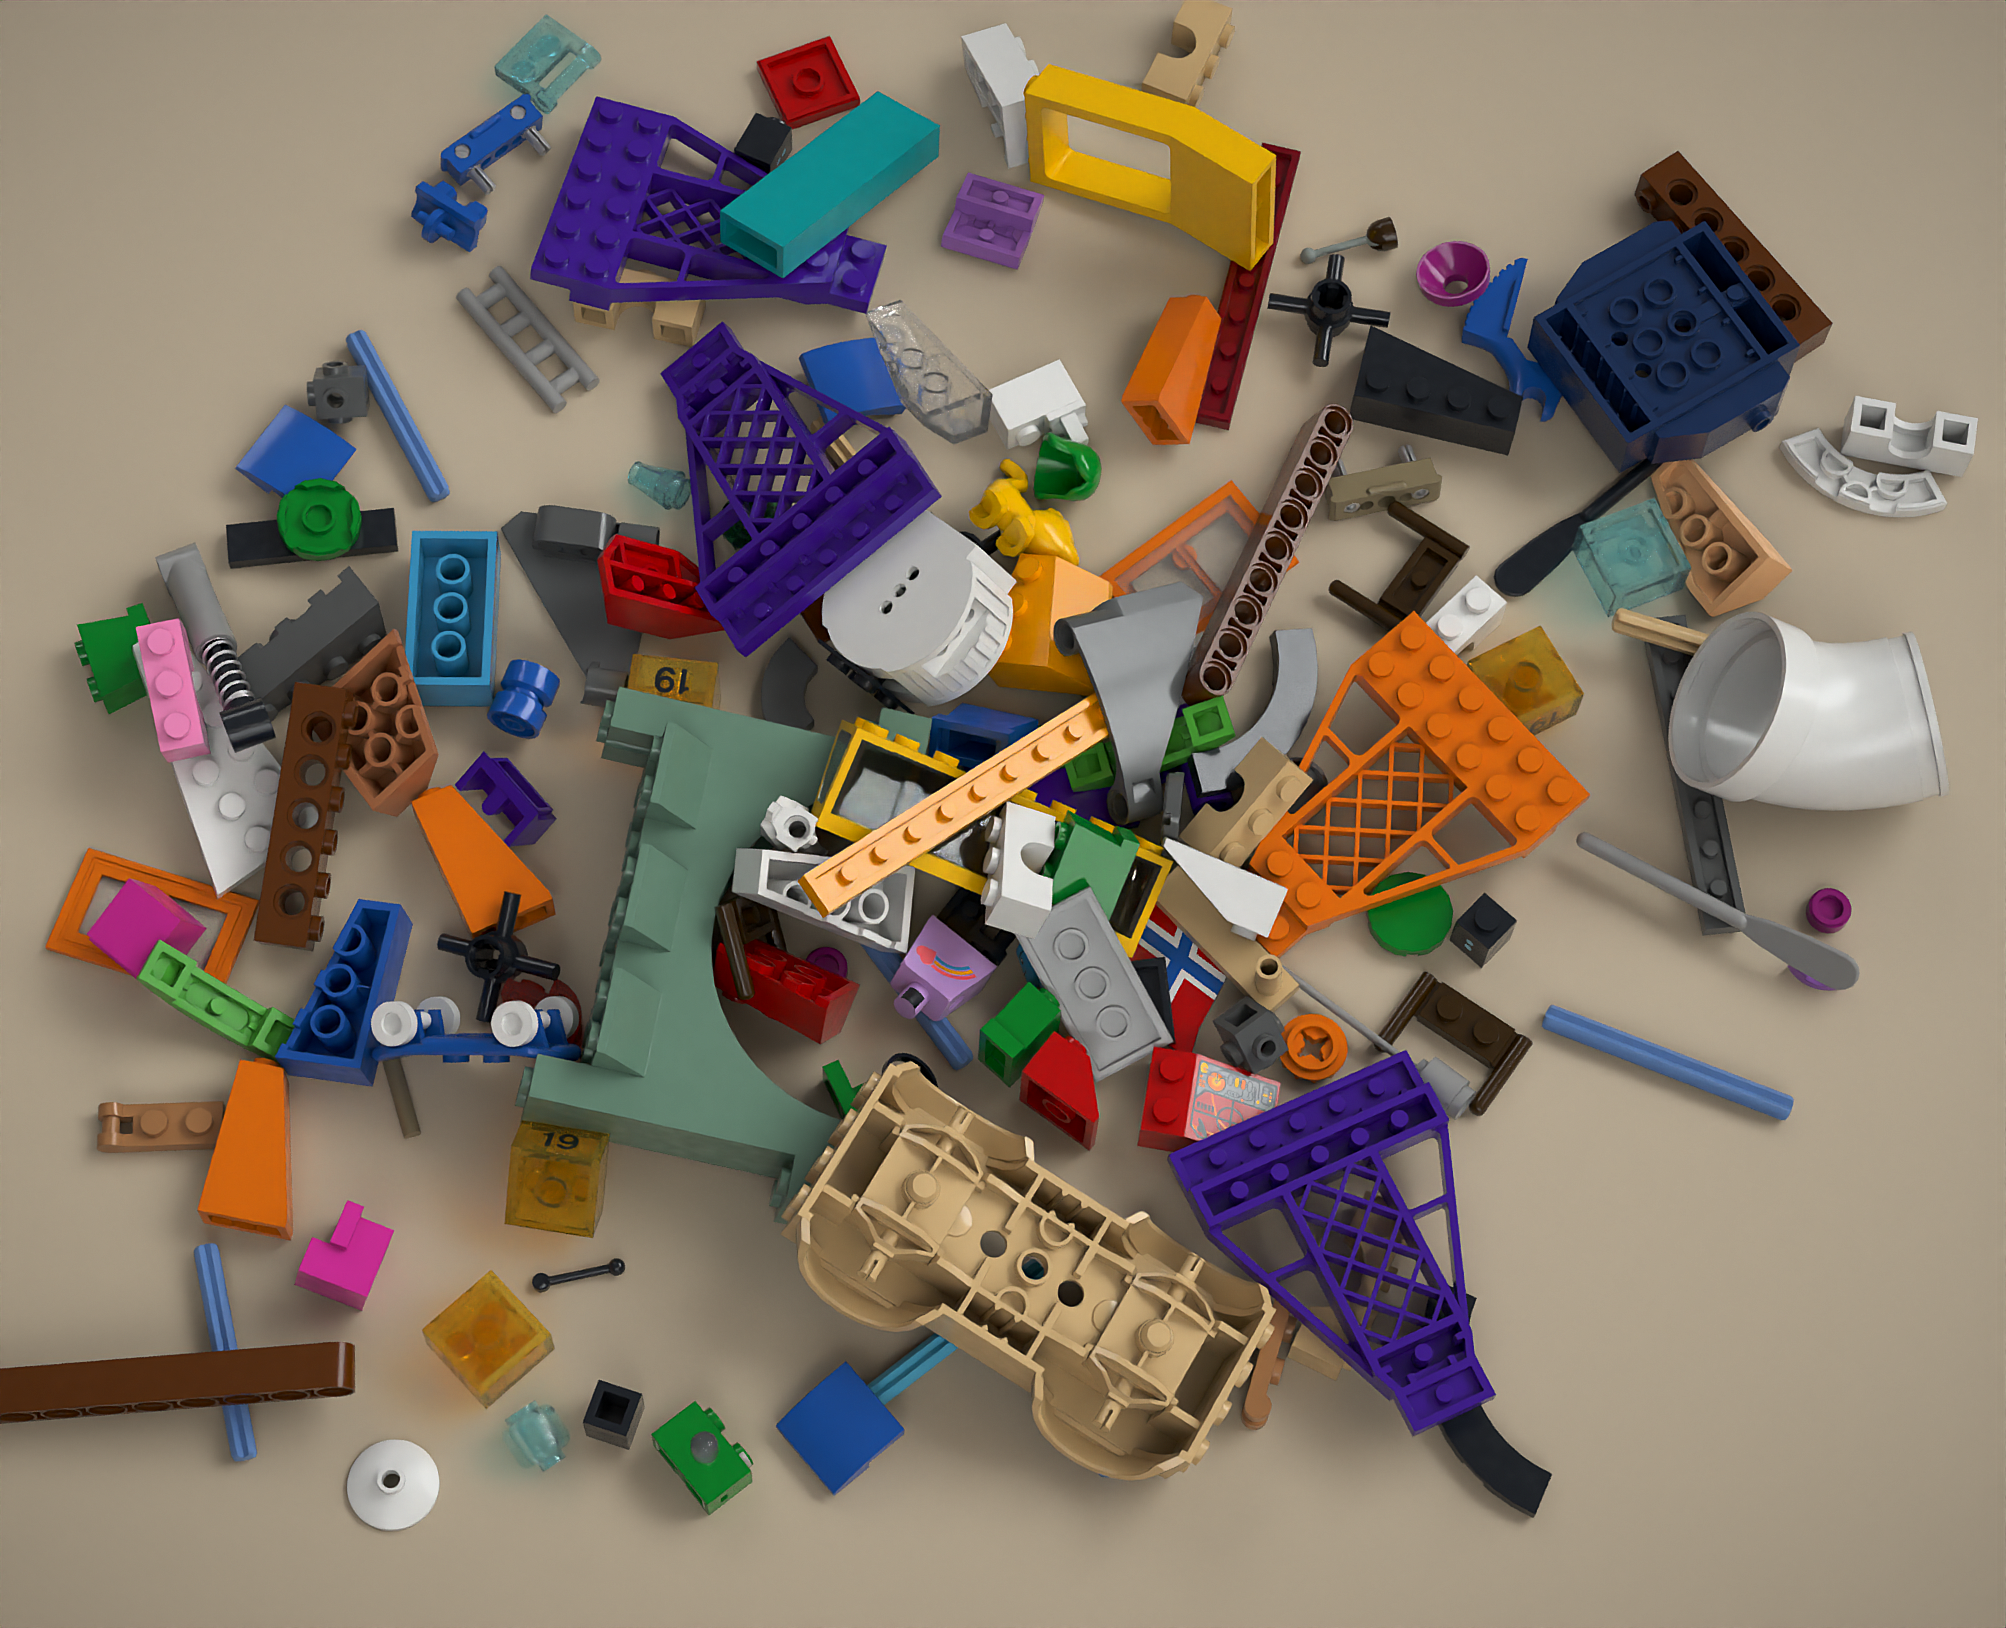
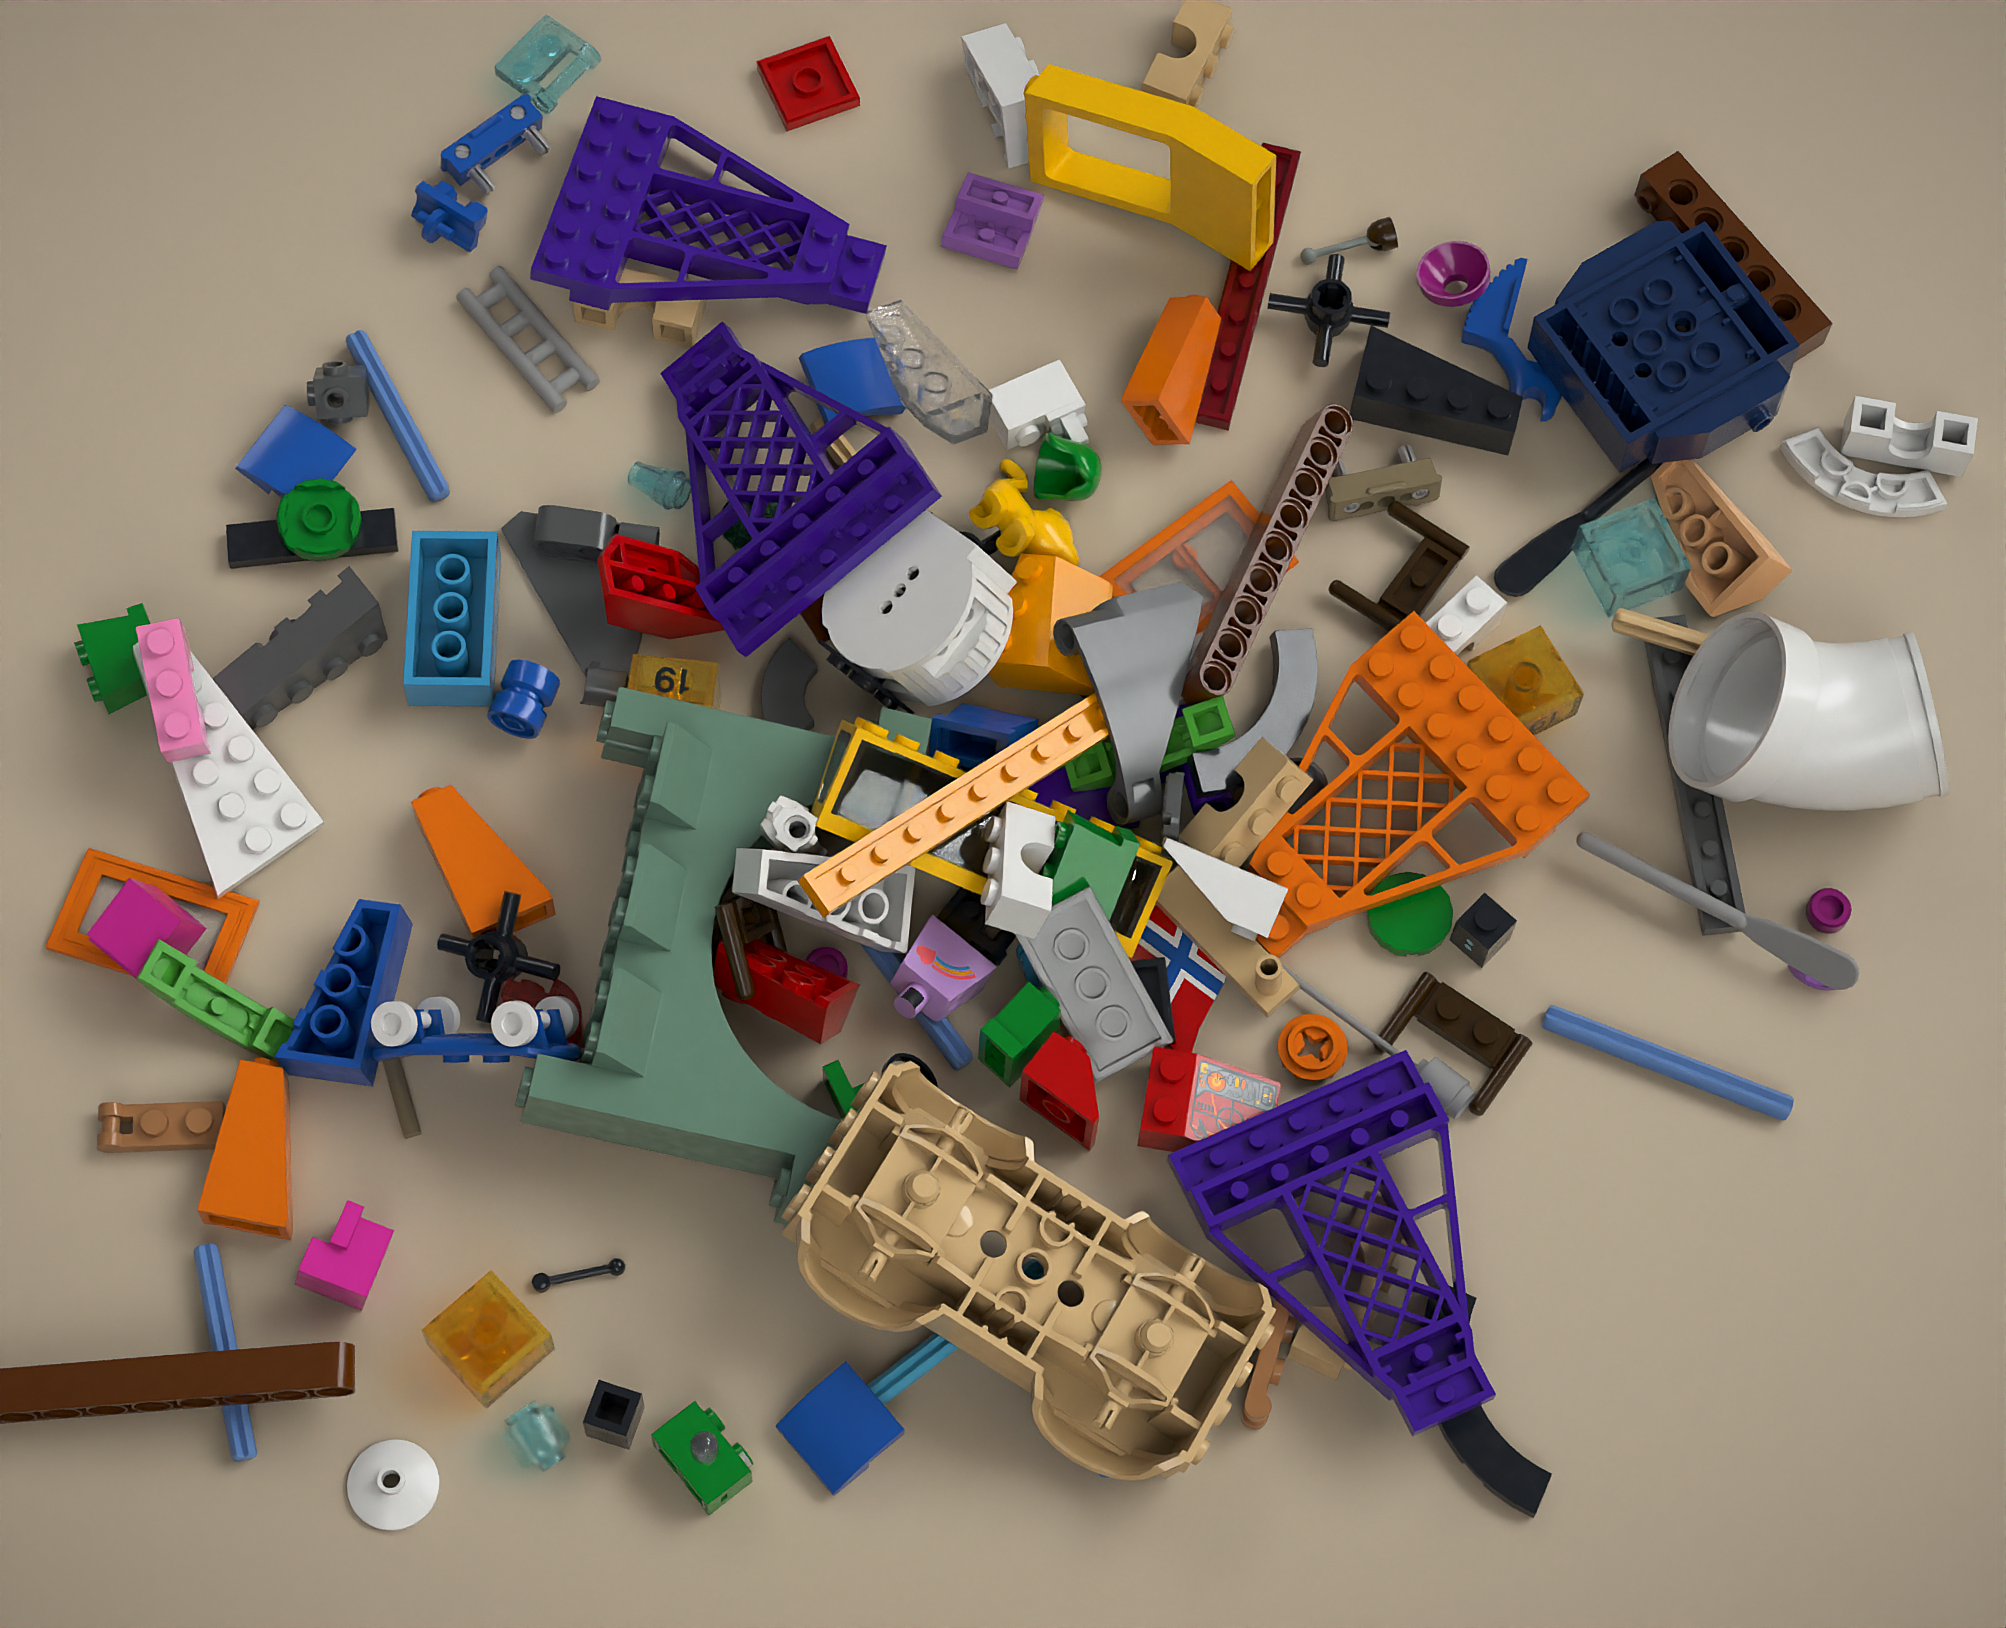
piece [155,543,276,753] -> none
reddish brown brick [253,682,358,951] -> none
nougat wedge [313,629,439,817] -> none
dark purple window [455,751,557,847] -> none
clear yellow brick [504,1120,610,1238] -> none
teal brick [720,91,940,278] -> none
black brick [734,113,792,174] -> none
dark grey brick [1213,996,1289,1075] -> none

